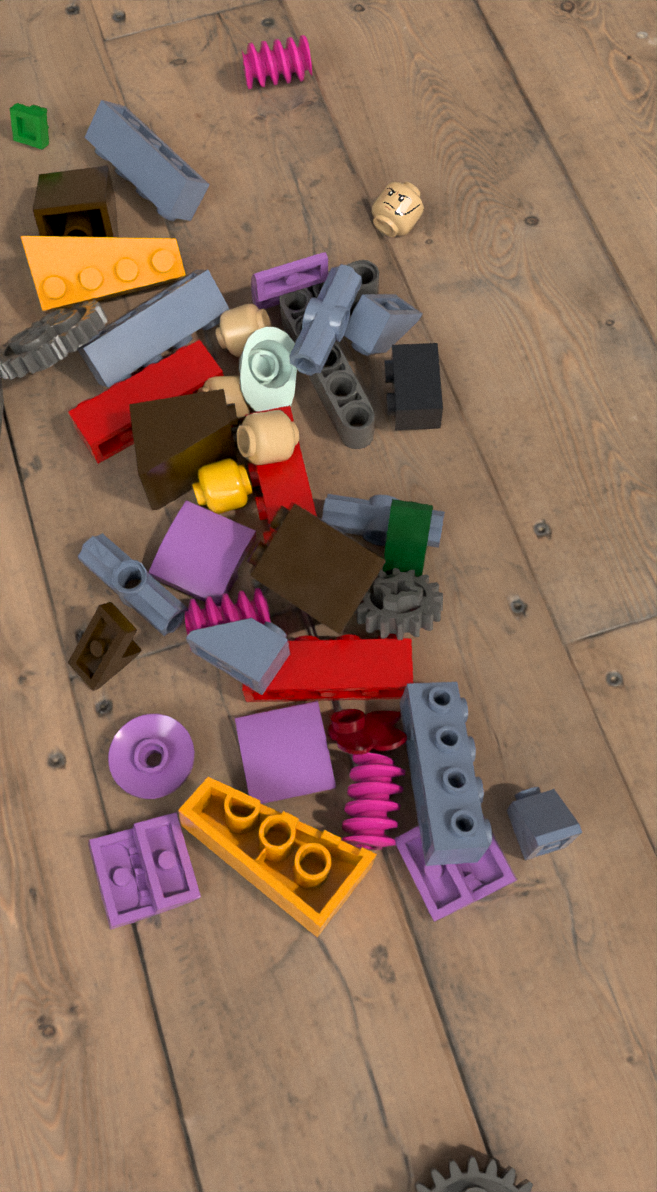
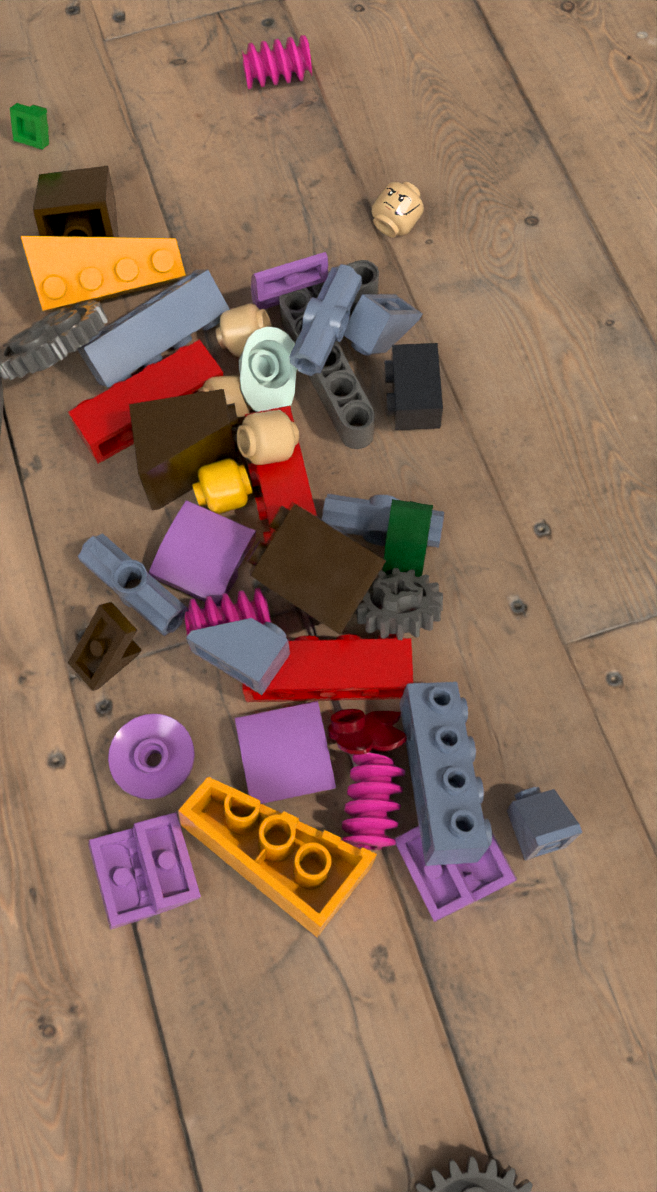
sand blue brick [85,100,210,221] -> none

